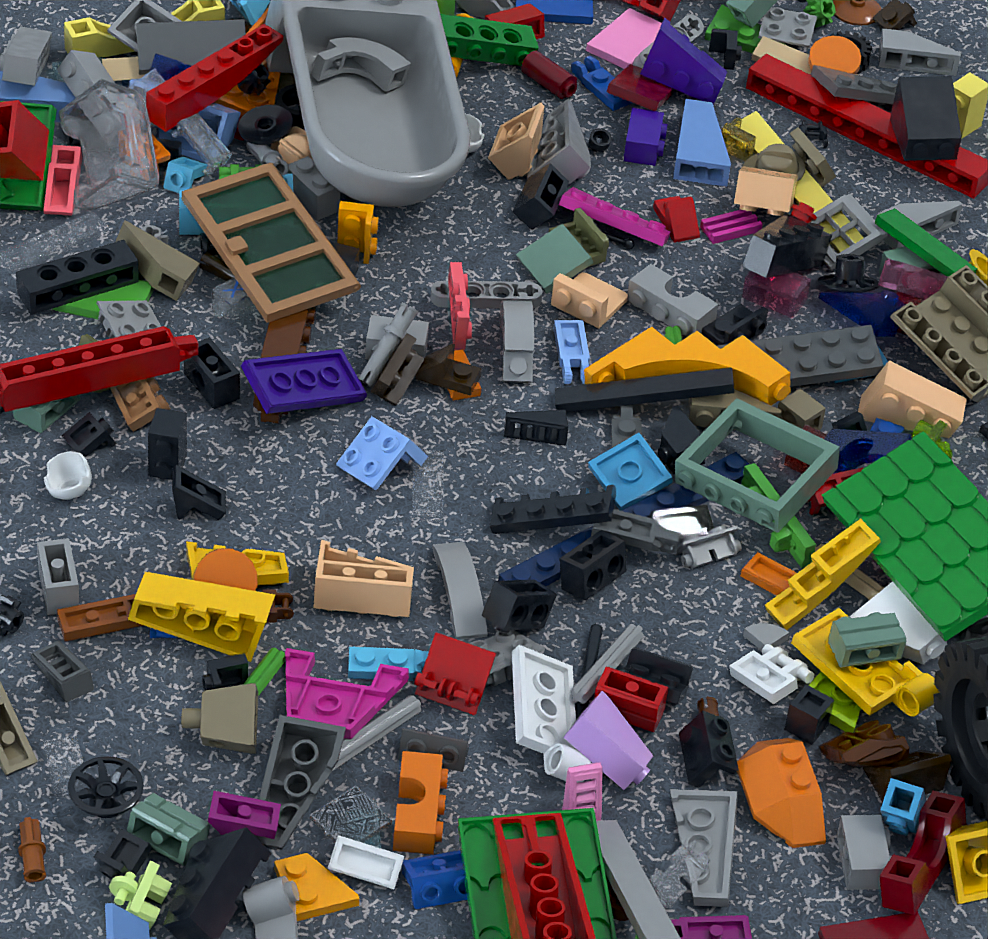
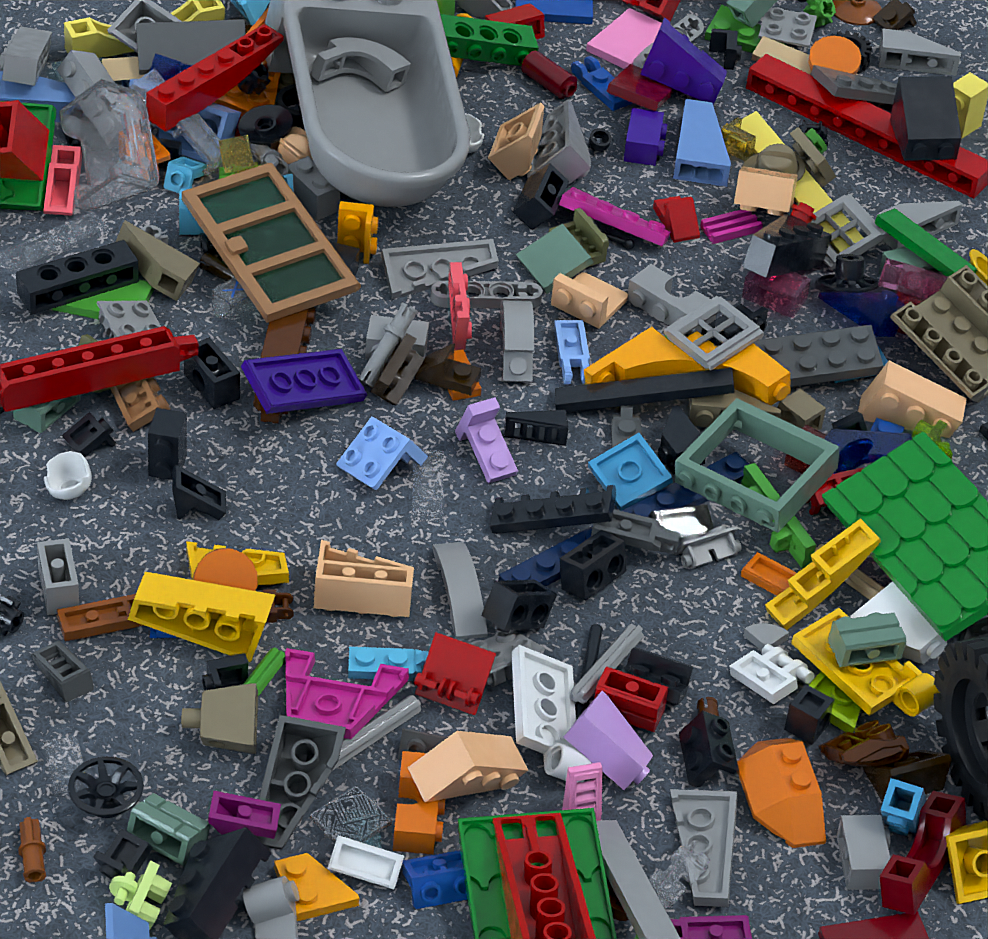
none -> clear yellow bracket [218,135,258,174]
none -> light grey wing [381,239,499,299]
none -> light nougat wedge [408,731,528,802]
none -> lavender bracket [455,397,518,484]
none -> light grey piece [663,296,764,371]
none -> bright green tile [805,128,827,154]

